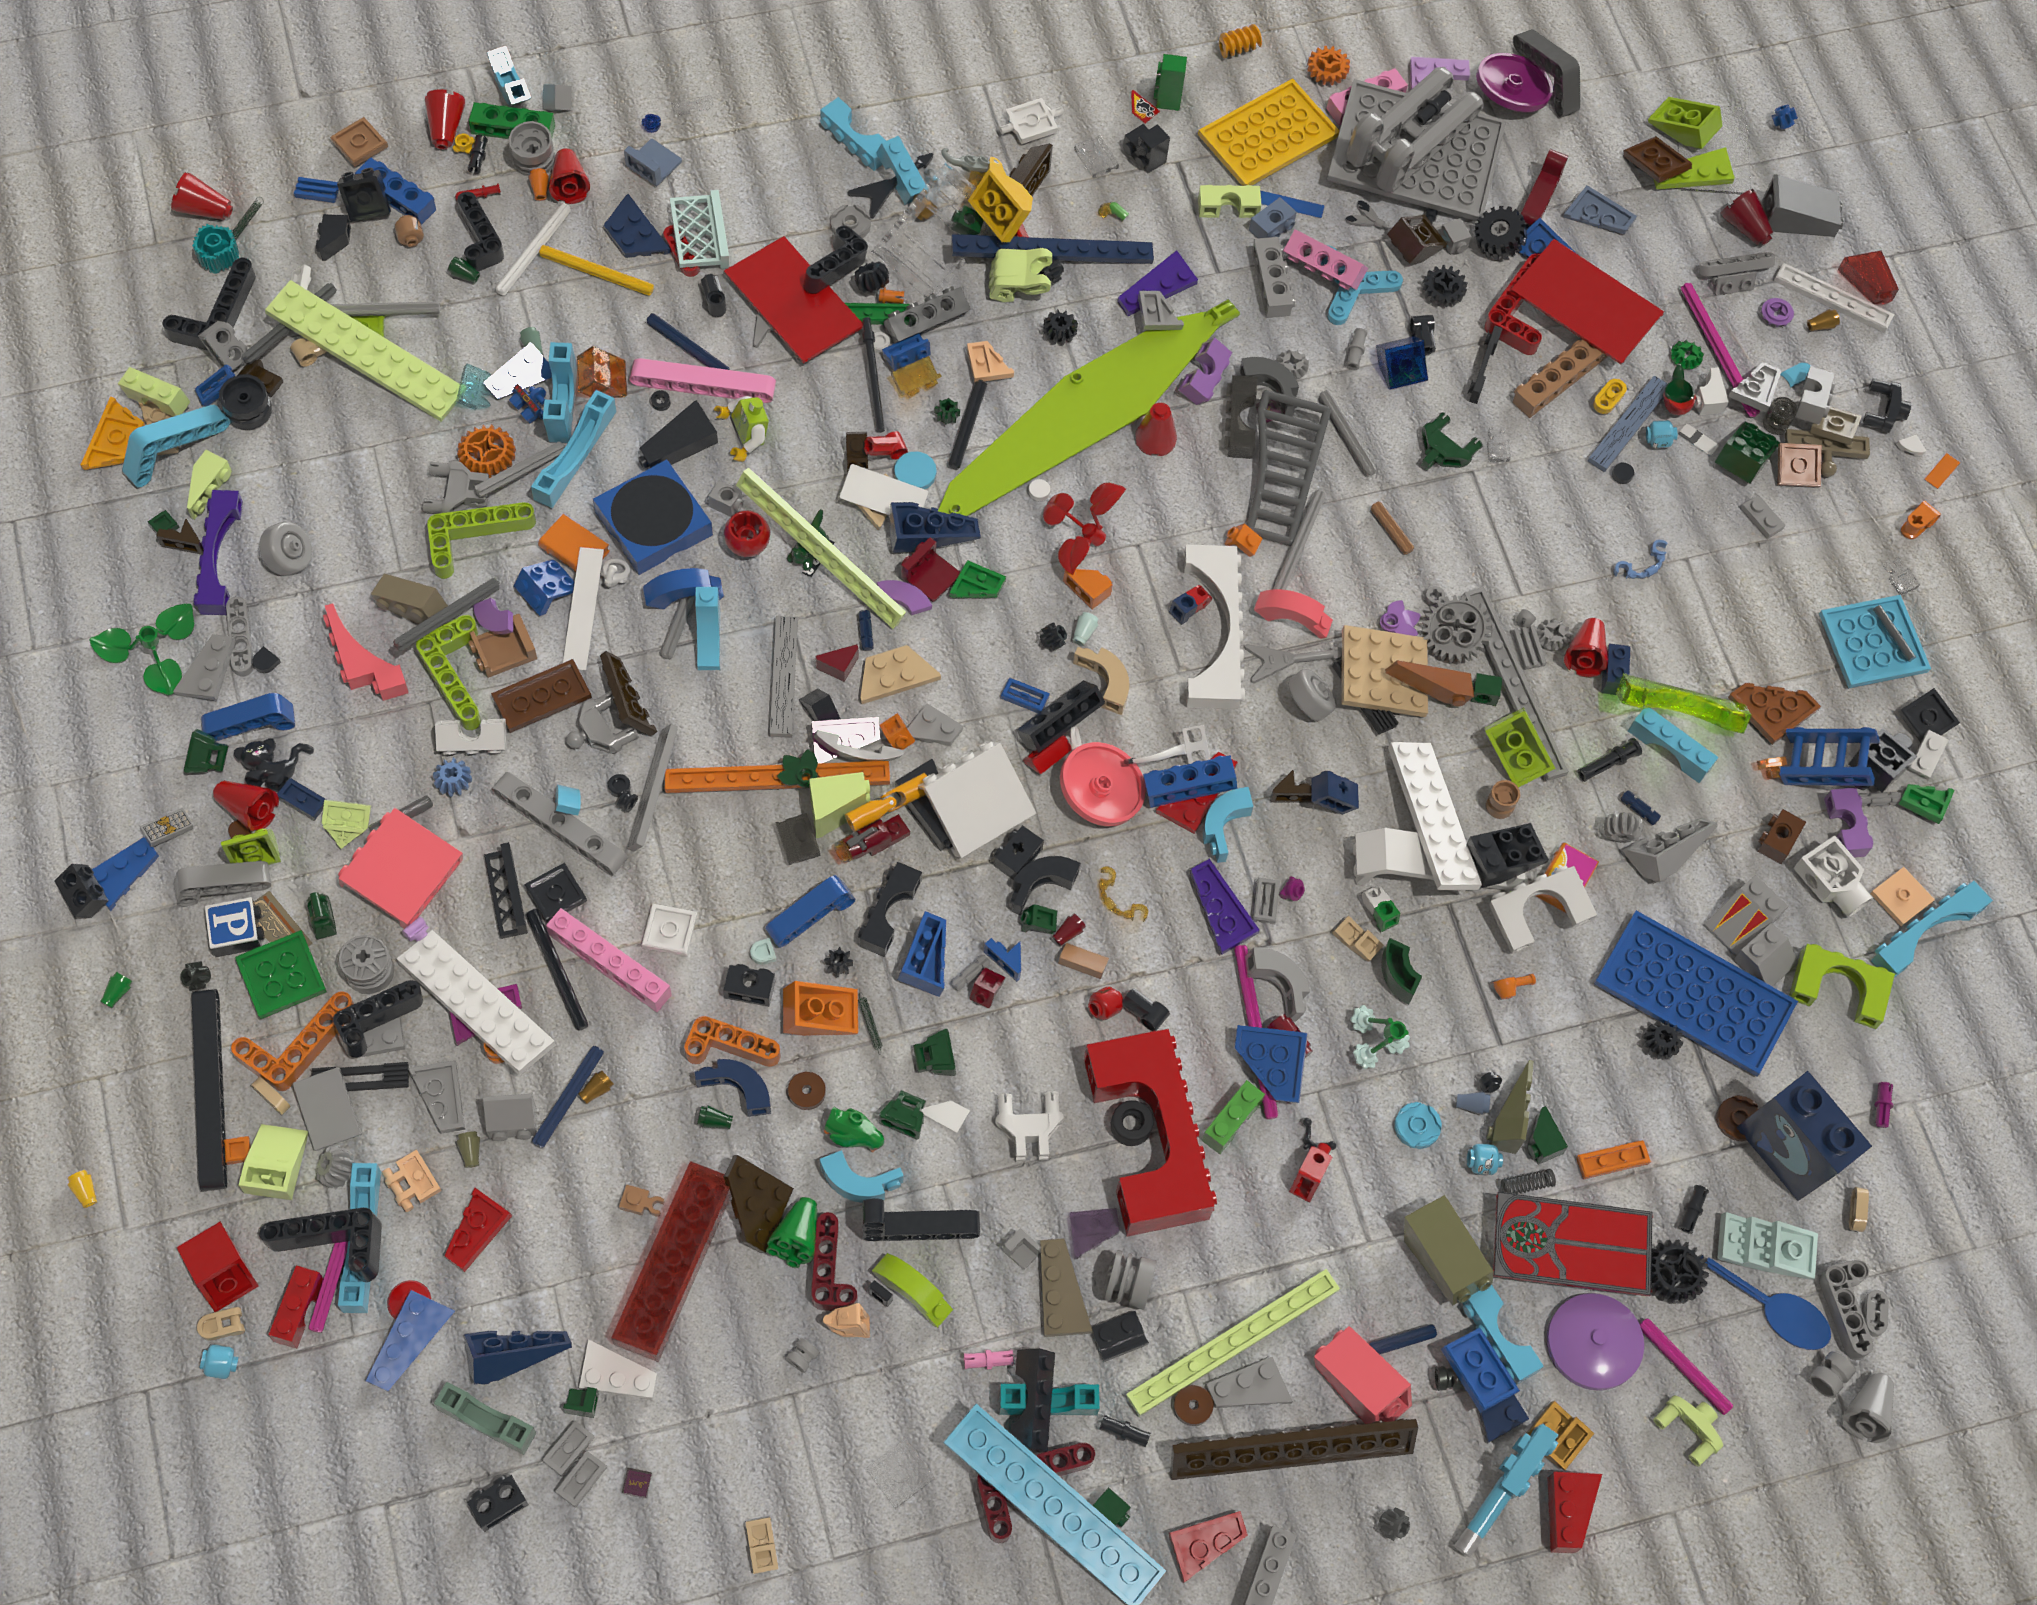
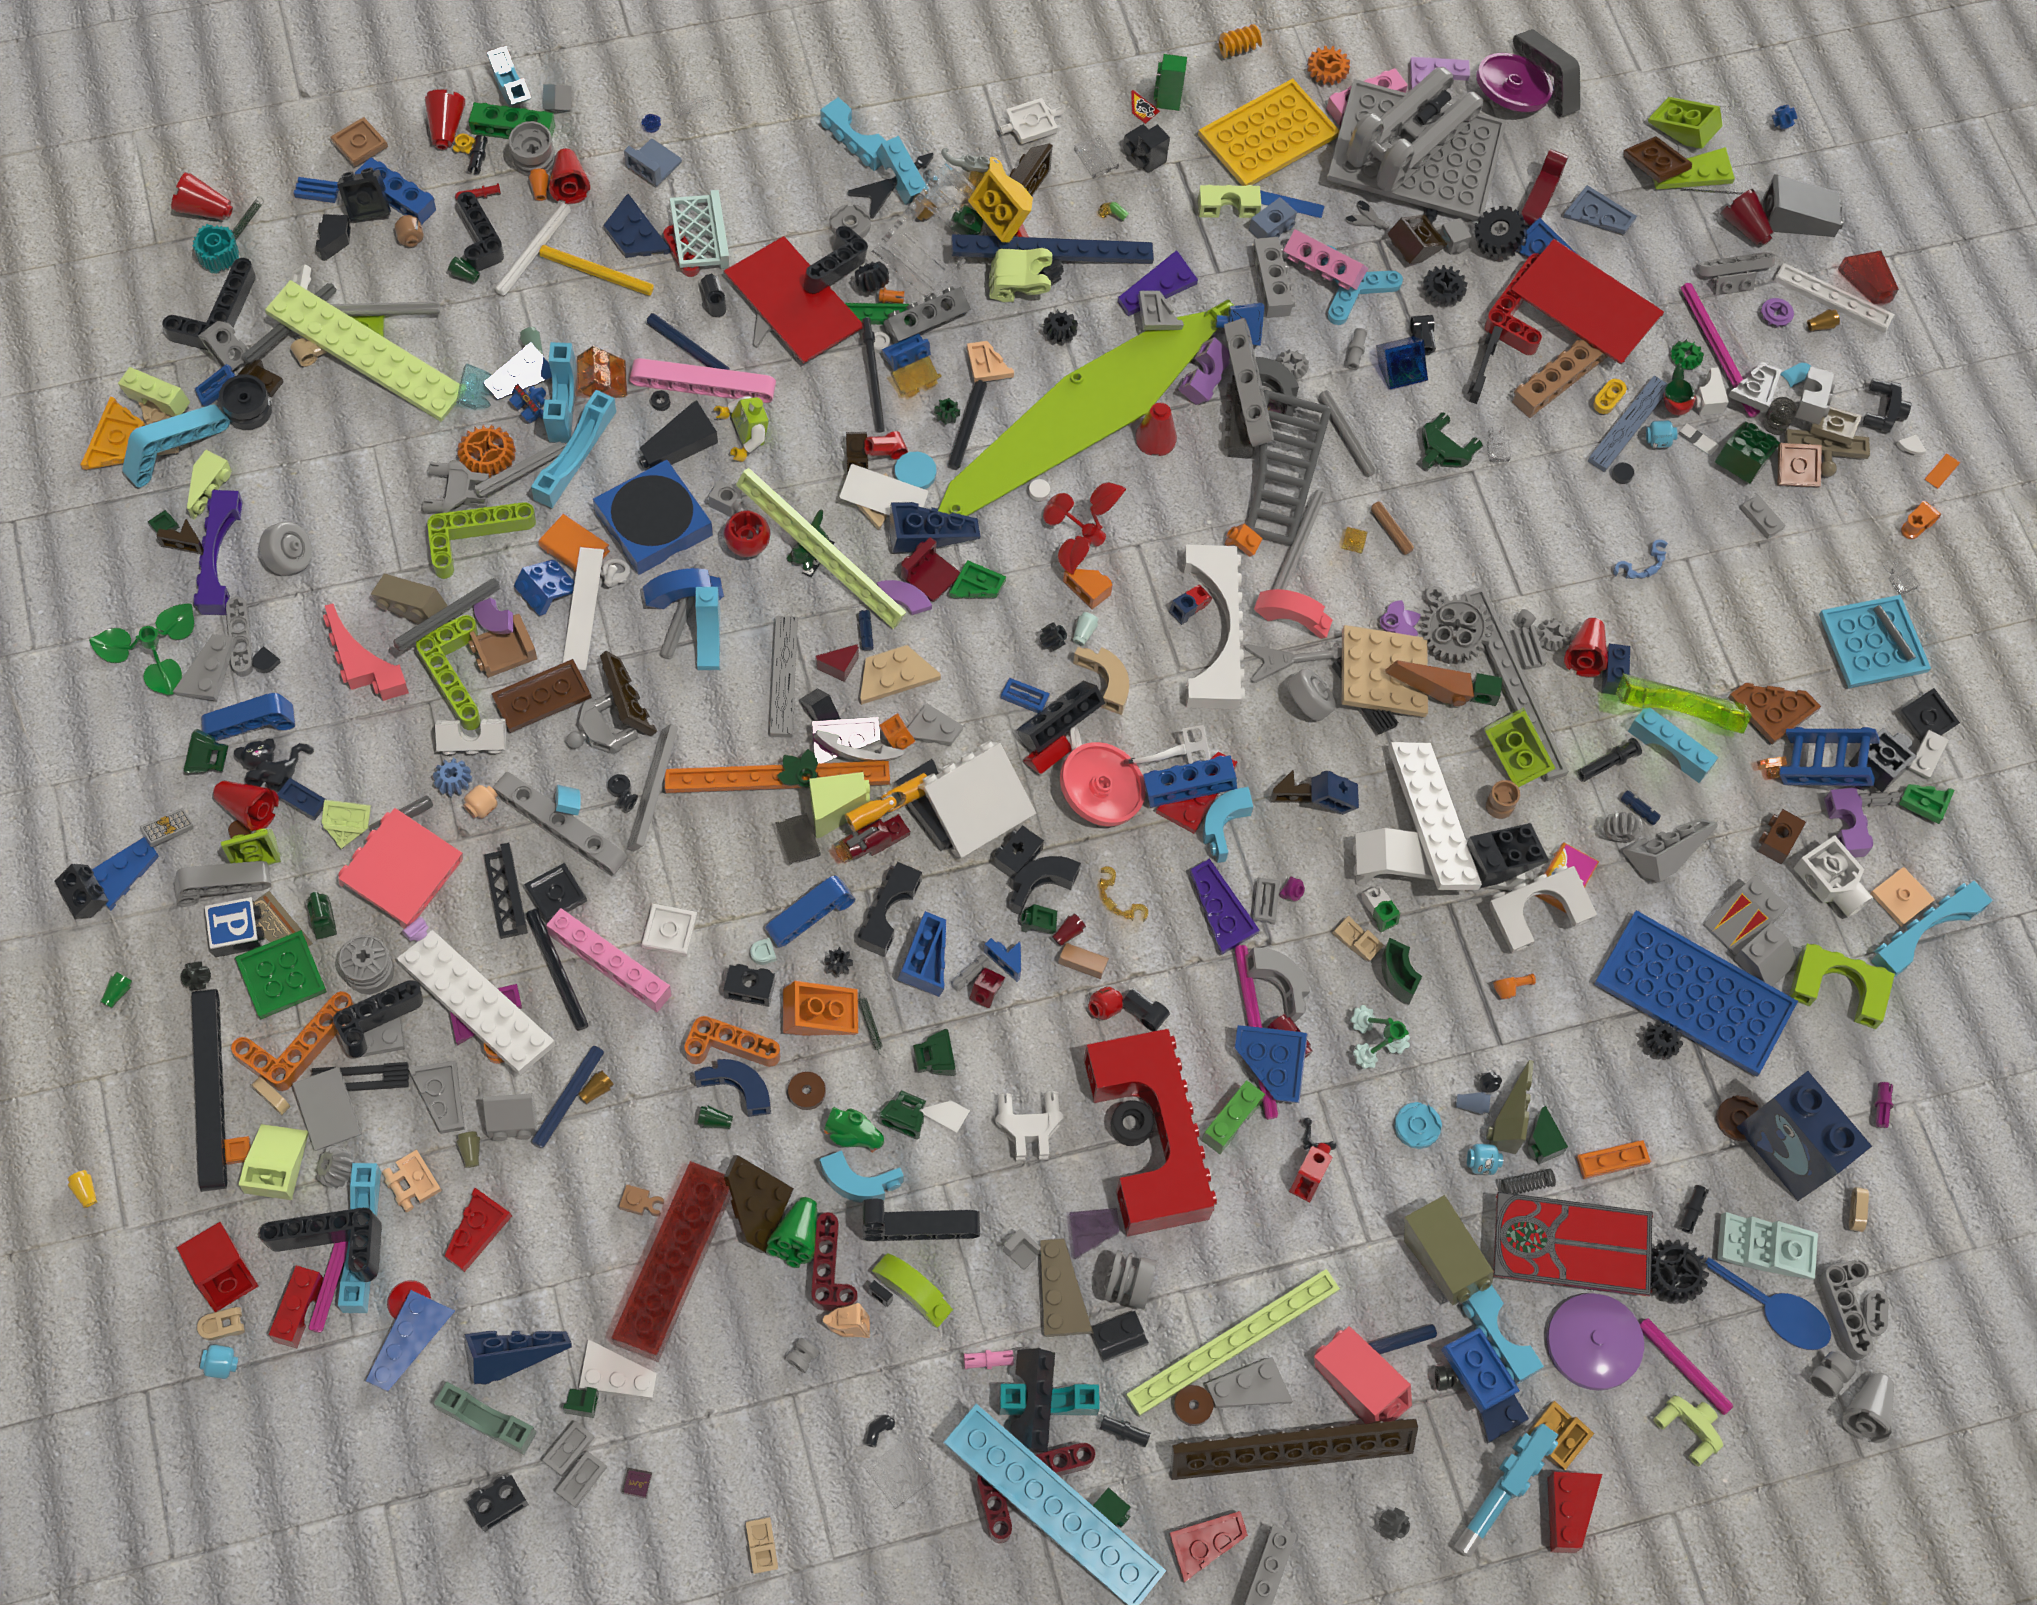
none -> light nougat head [463,785,498,818]
none -> black arm [864,1415,895,1448]
none -> blue torso [1216,303,1265,346]
none -> light grey beam [1224,318,1274,447]
none -> clear yellow plate [1341,527,1368,554]

